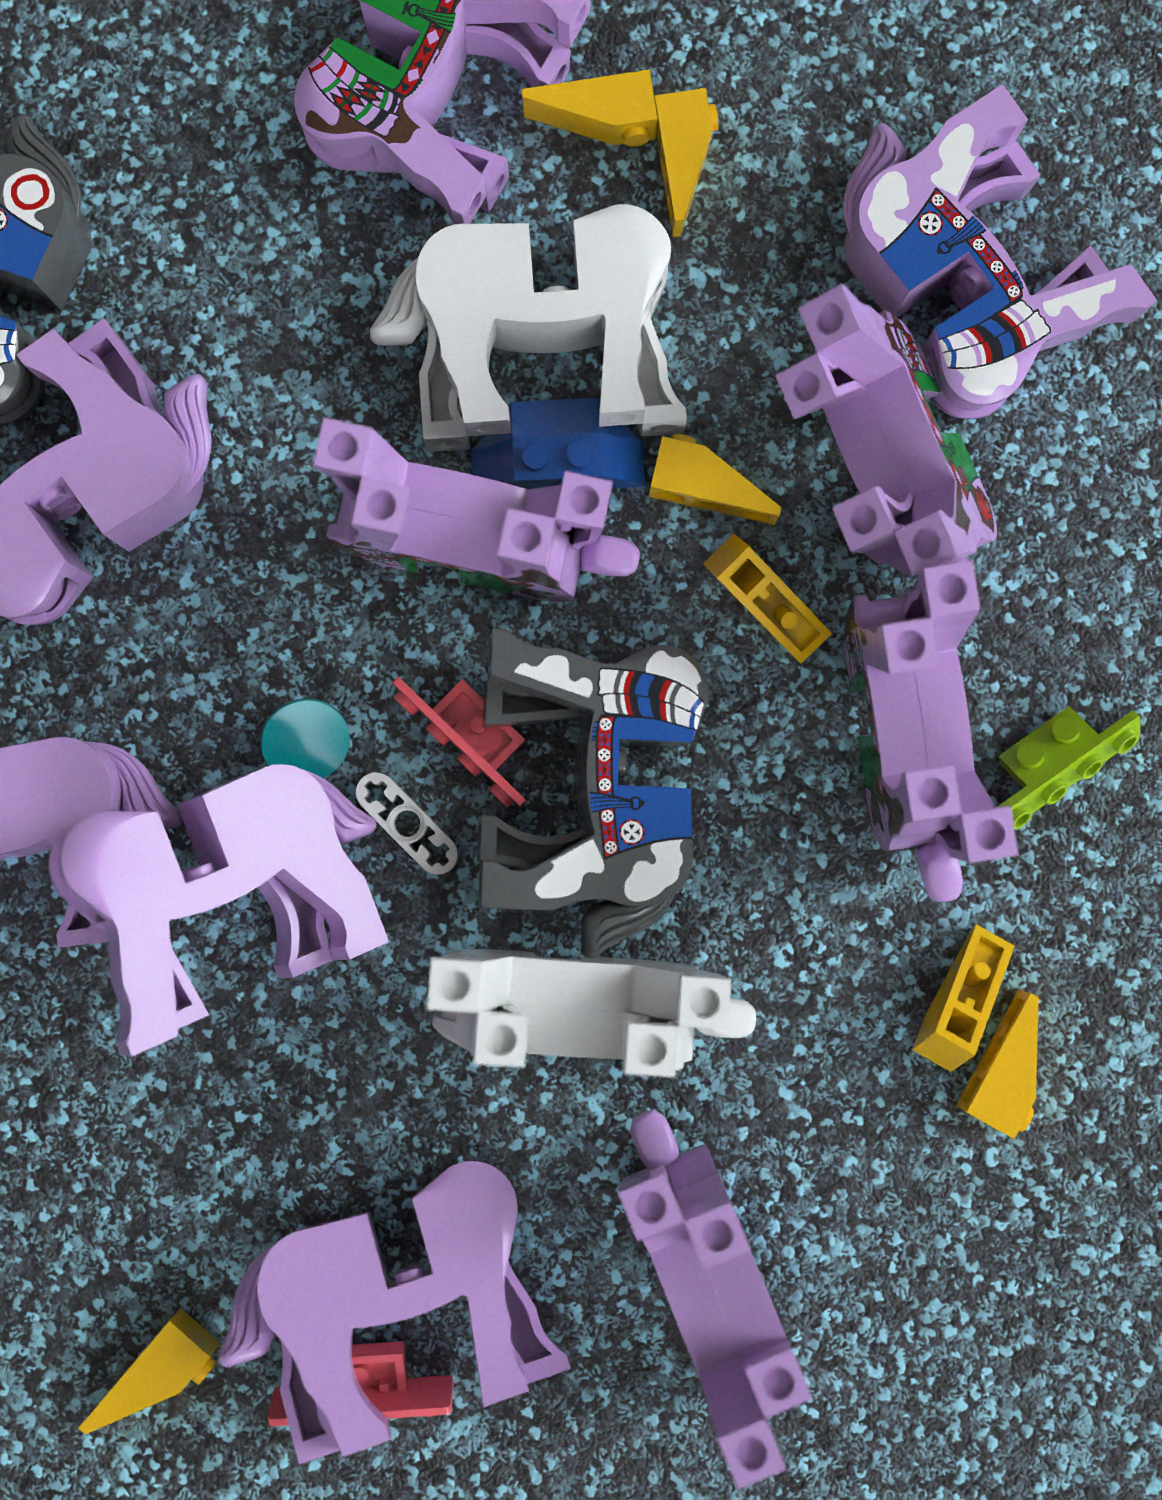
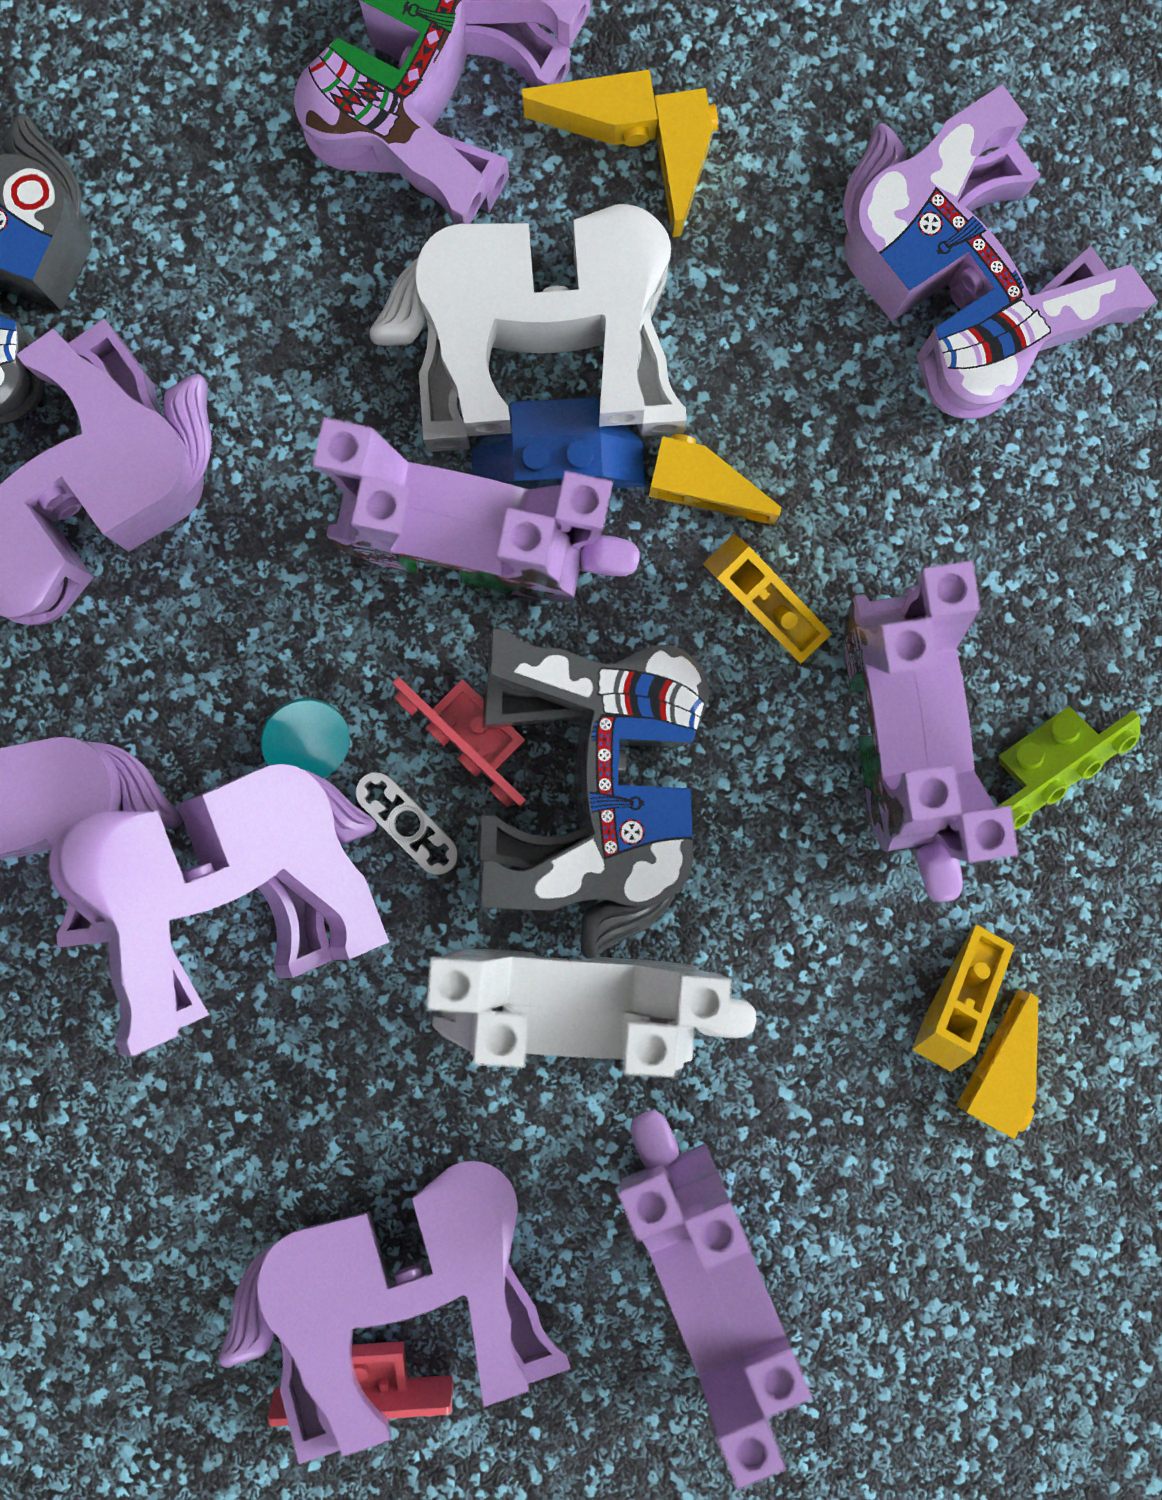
yellow slope [78,1308,221,1434] -> none
lavender animal [775,284,997,578] -> none

